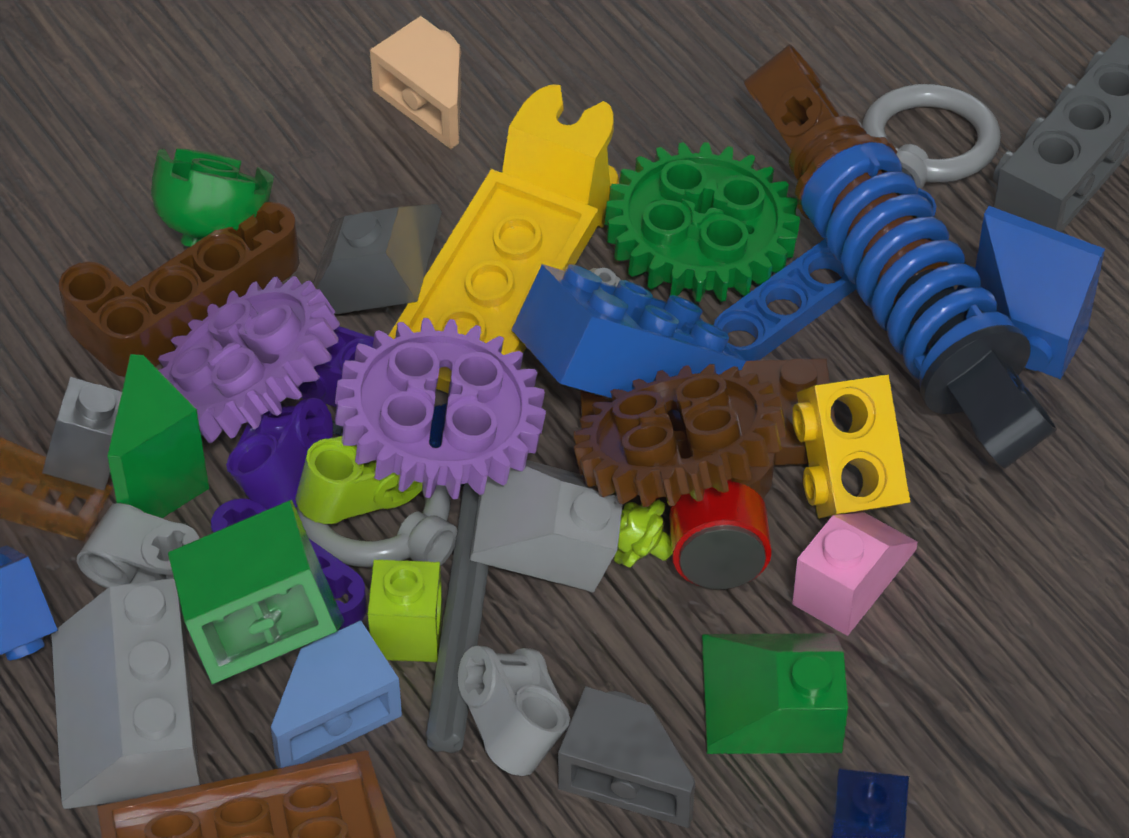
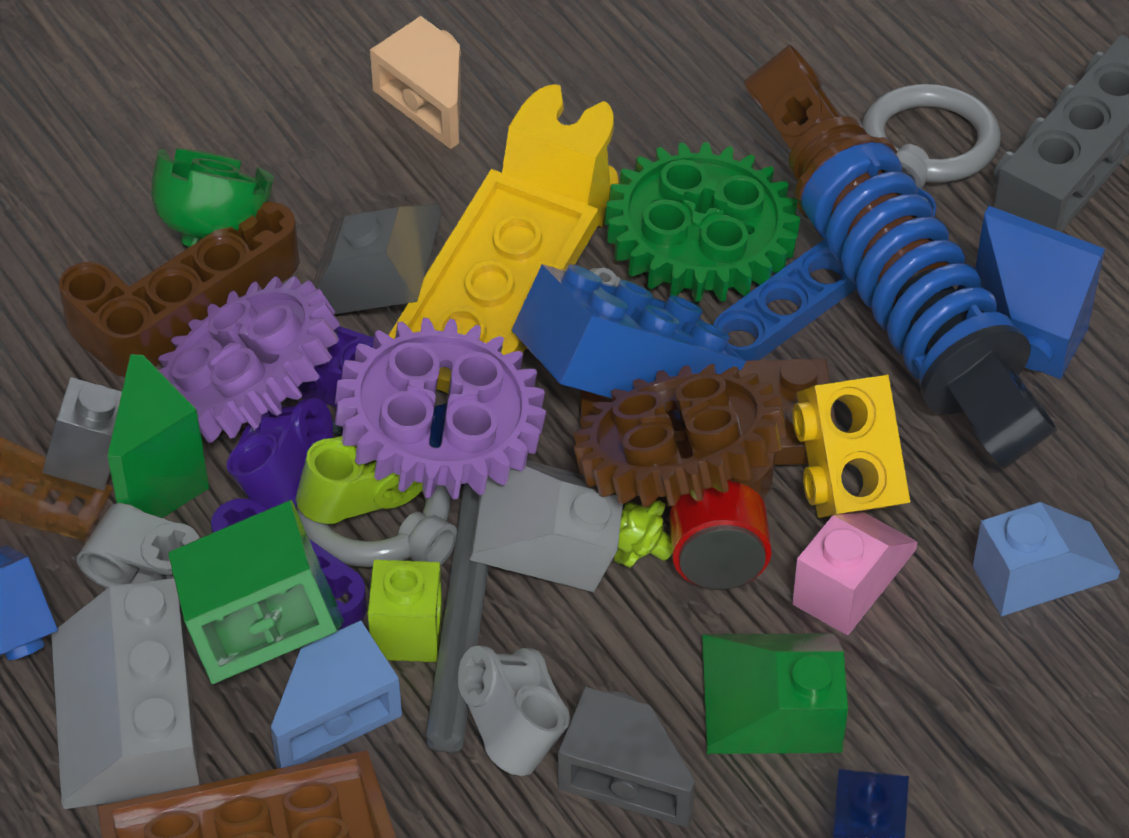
none -> medium blue slope [973,502,1120,617]

